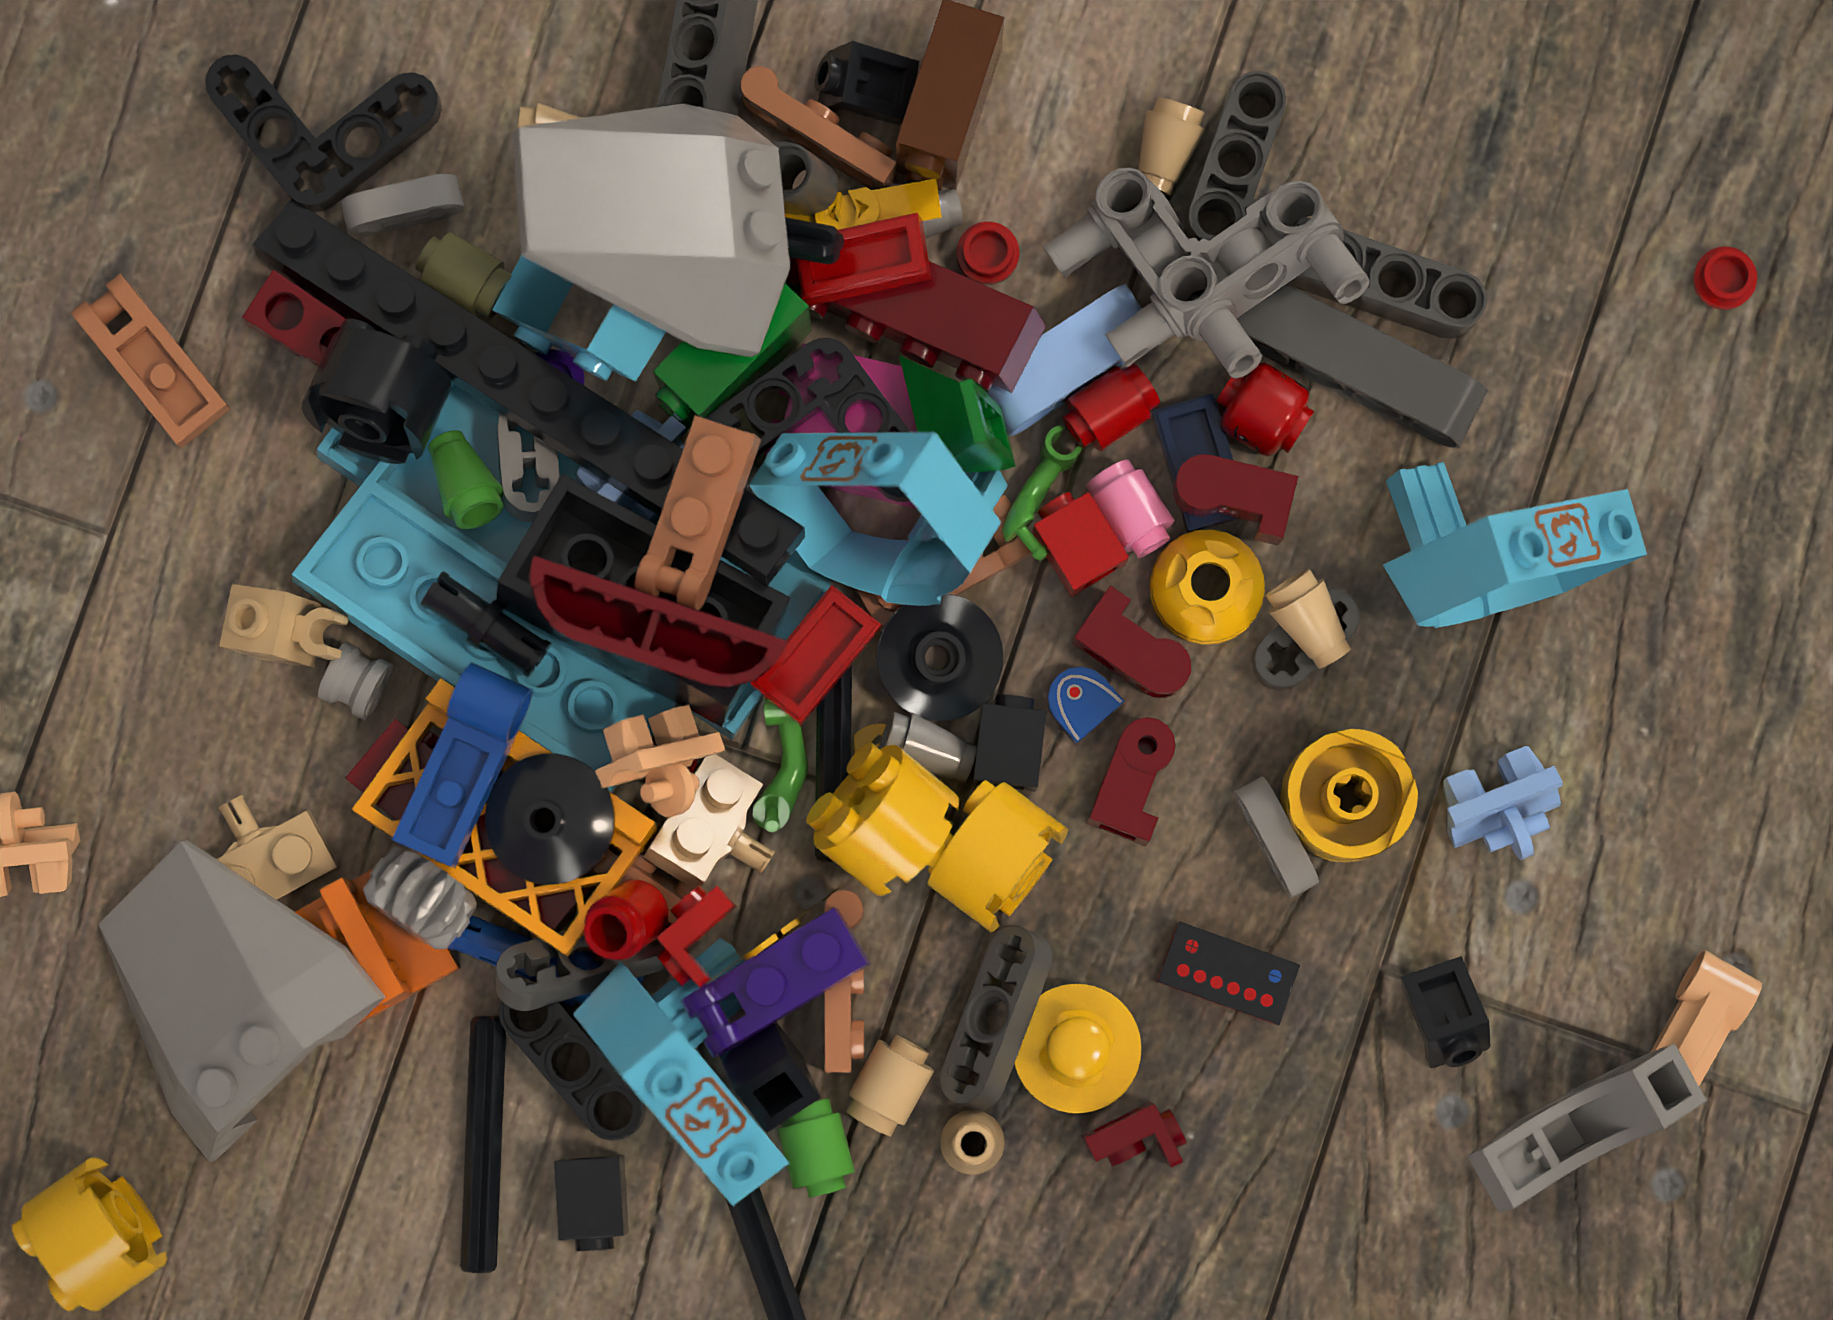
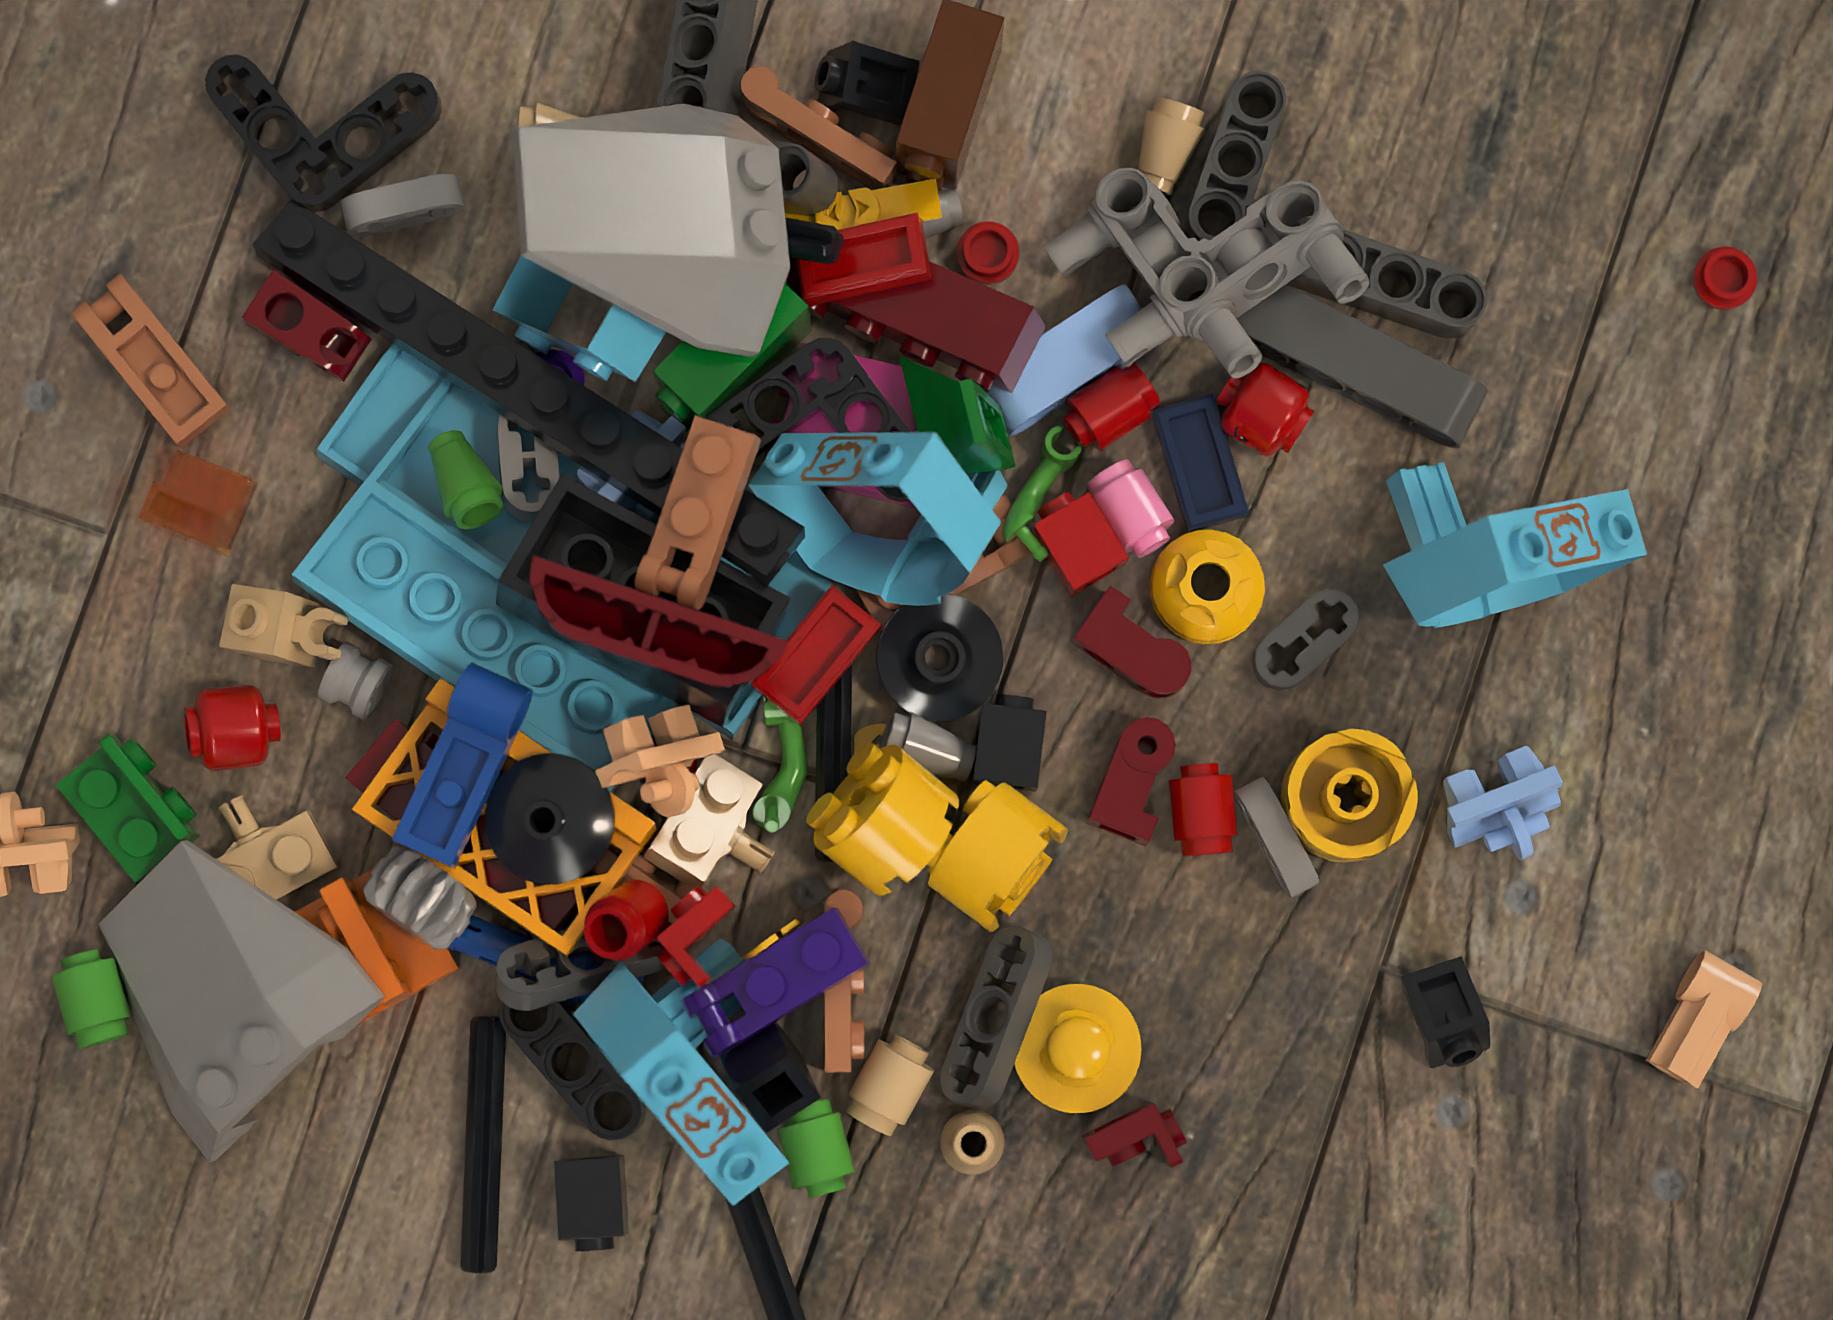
yellow brick [12,1157,167,1312] -> none
black brick [302,319,451,464] -> none
olive brick [415,232,512,319] -> none
black pin [420,571,552,678] -> none
blue tile [1047,666,1125,744] -> none
black tile [1157,921,1300,1026] -> none
dark red leg [1173,454,1299,546] -> none
tan cone [1266,569,1351,669] -> none
light grey arch [1467,1043,1707,1214] -> none
none -> bright green brick [51,949,131,1049]
none -> green bracket [56,733,201,884]
none -> clear orange piece [138,450,258,557]
none -> red head [184,684,281,771]
none -> red brick [1168,763,1238,857]

